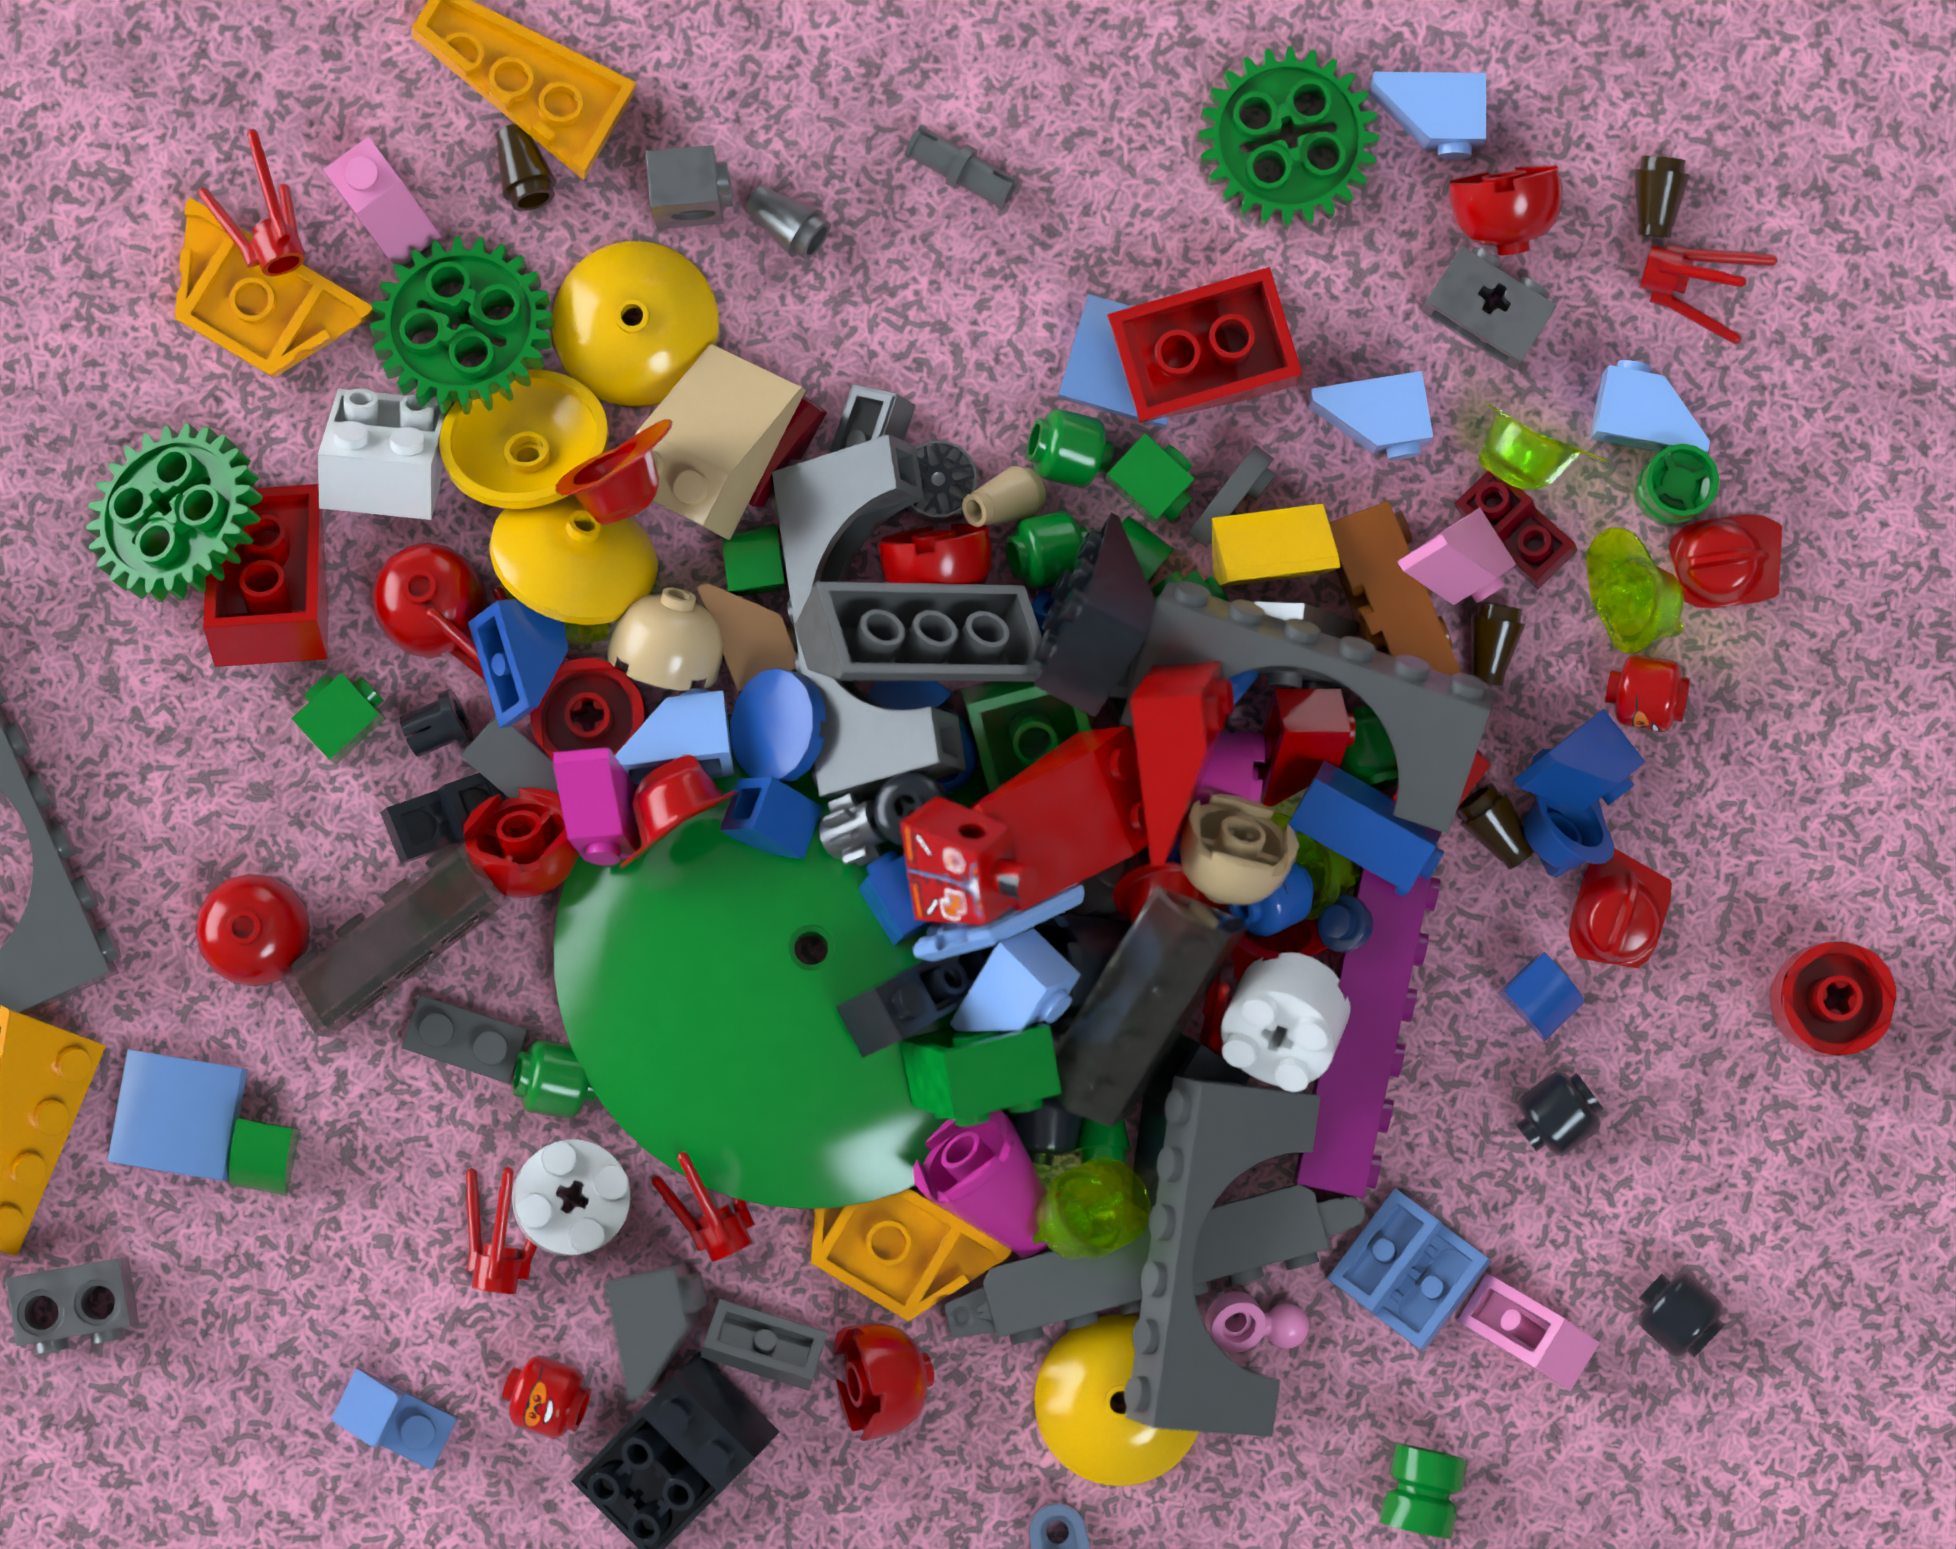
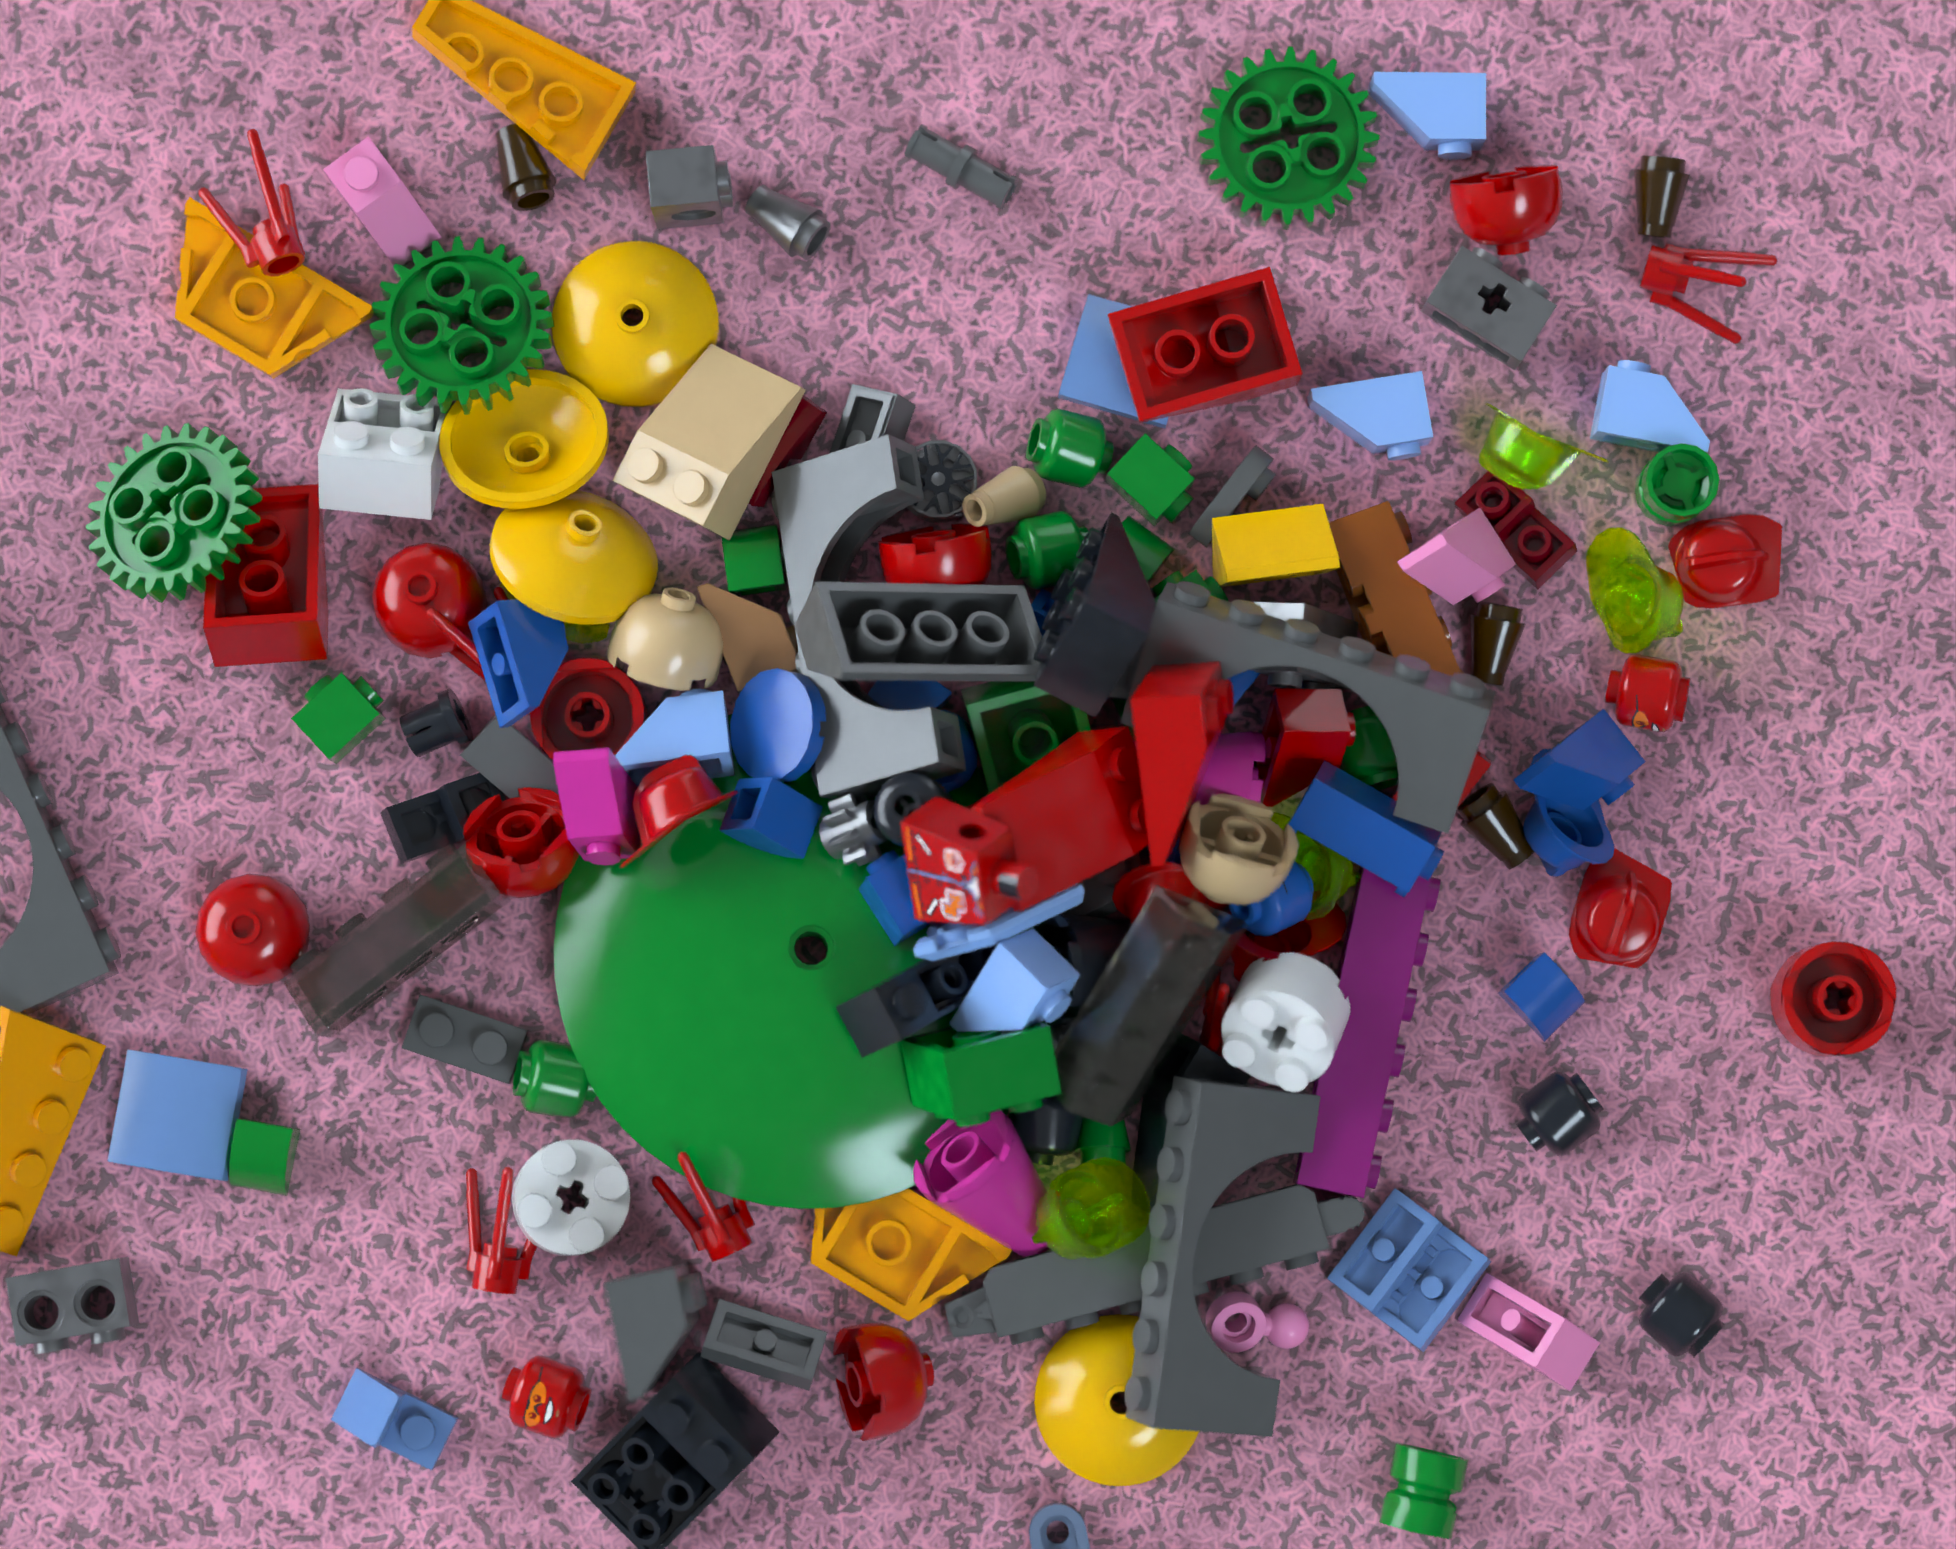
red piece [555,419,672,525] -> none
dark blue plate [1318,895,1373,952] -> none

